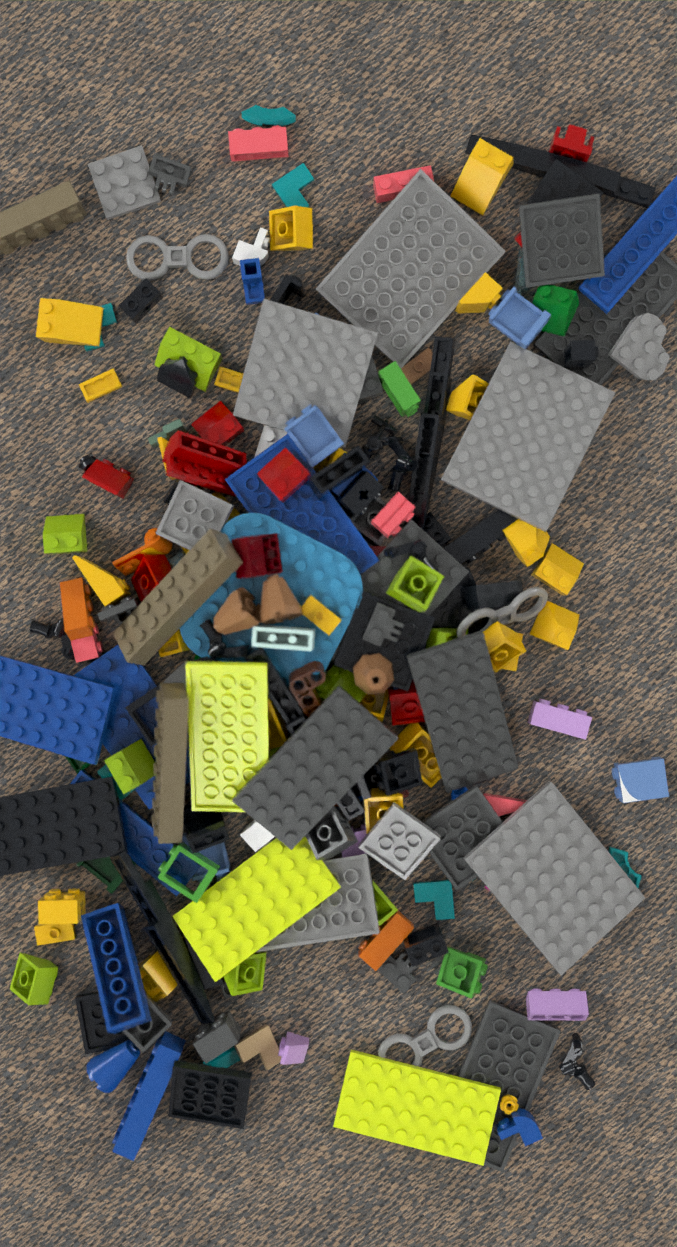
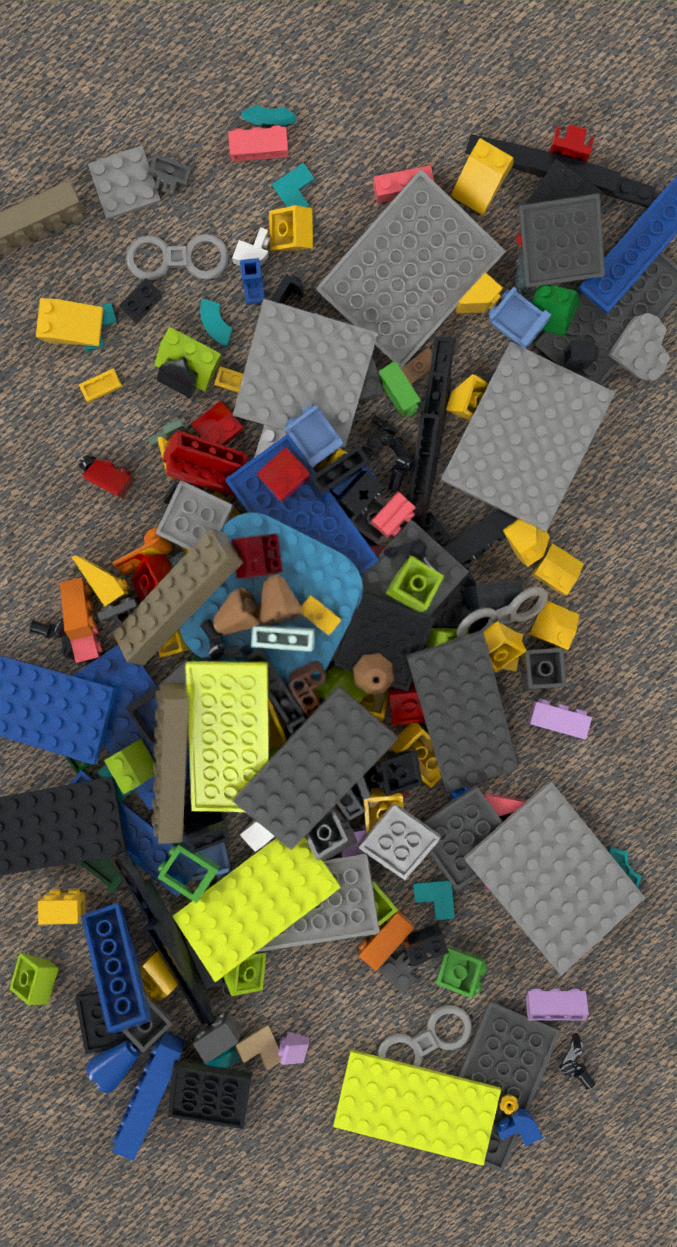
yellow plate [34,924,76,946] -> none
lime slope [43,514,87,555] -> none
dark grey hinge [362,602,405,647] -> none
medium blue panel [612,757,669,803] -> none
none -> teal tile [200,298,233,347]
none -> dark grey brick [520,648,567,690]

